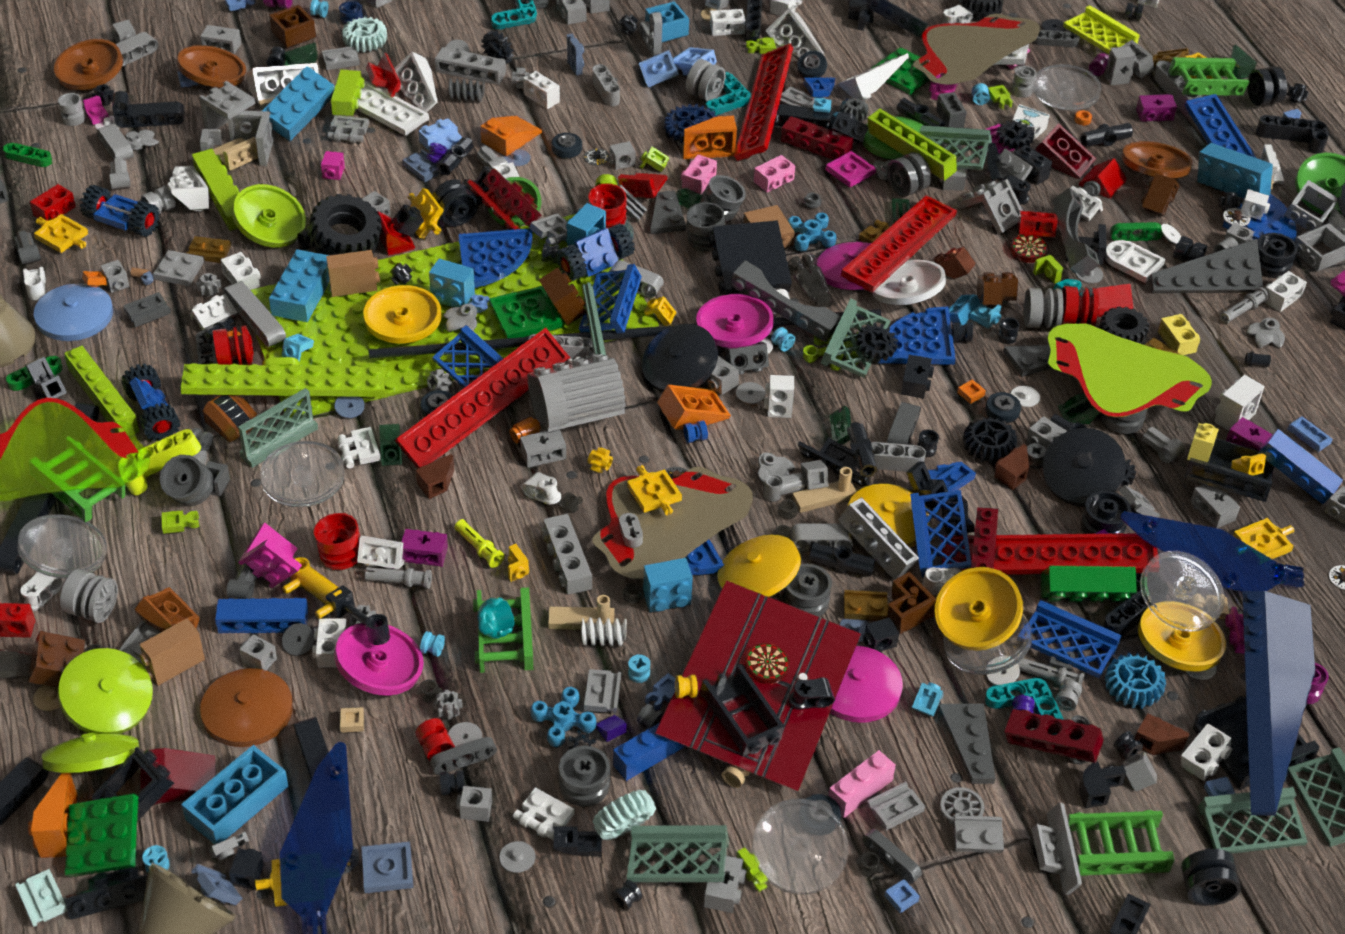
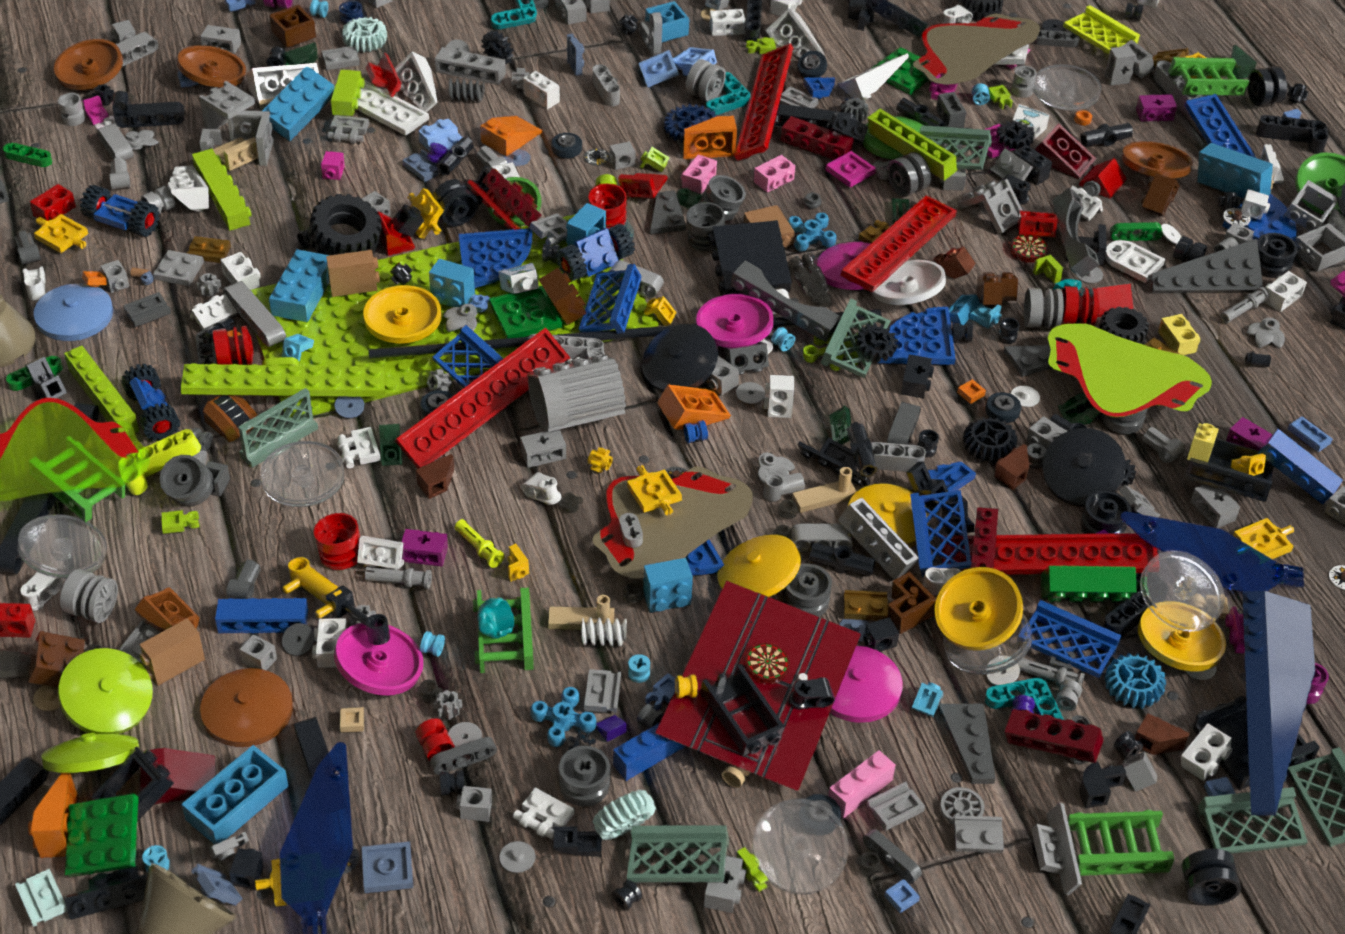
lime dish [232,184,306,248] -> none
dark pink bracket [238,523,302,588] -> none
orange brick [510,417,541,443] -> none
light grey brick [541,514,592,595] -> none
sand green axle [582,283,606,355] -> none
dark grey tile [619,185,647,222] -> none
light grey brick [801,460,829,490] -> none
medium azure bracket [813,98,832,113] -> none
black slope [987,143,1002,182] -> none
magenta wheel [1089,53,1109,76] -> none
white brick [1214,375,1265,431] -> none
none -> white torso [498,263,539,294]

